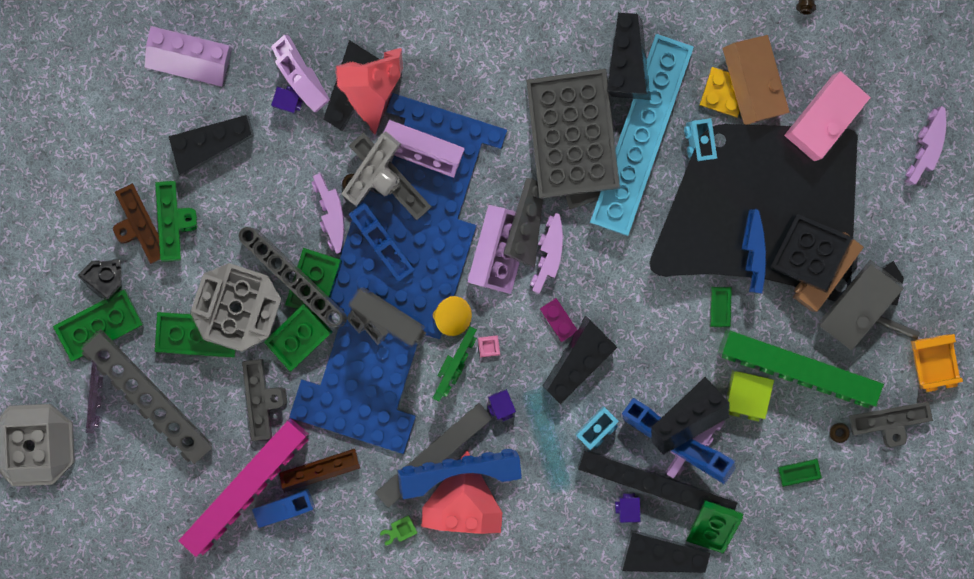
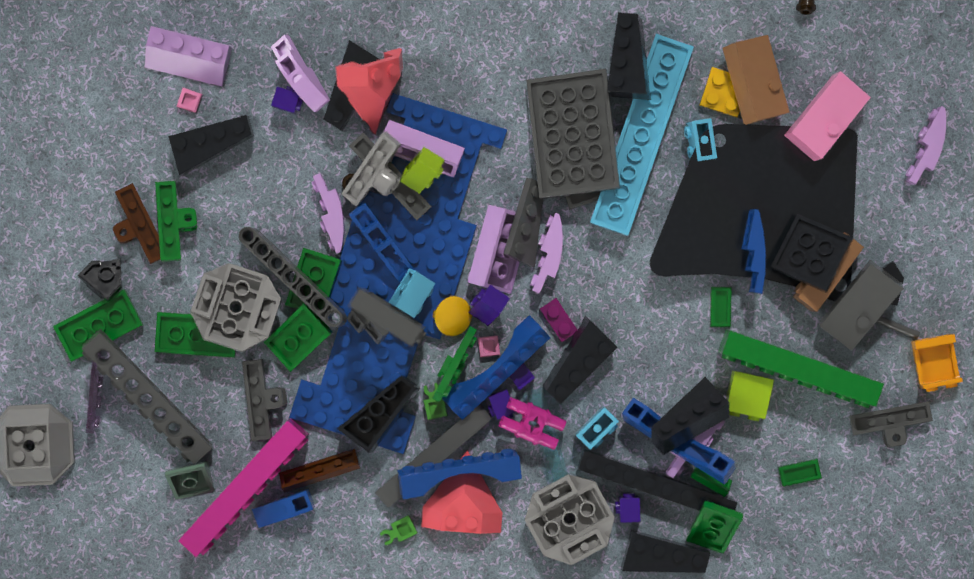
dark brown plate [829,423,850,443] -> none
none -> sand green slope [165,461,215,500]
none -> bright pink tile [177,88,203,113]
none -> black wedge [337,375,420,453]
none -> medium azure brick [388,268,435,318]
none -> lime brick [400,147,444,194]
none -> bright green plate [424,383,448,420]
none -> blue arch [442,315,550,420]
none -> dark purple brick [468,285,510,326]
none -> dark pink pin [499,397,566,450]
none -> dark purple bracket [509,363,535,390]
none -> light grey piece [524,474,615,565]
none -> green tile [690,466,732,497]

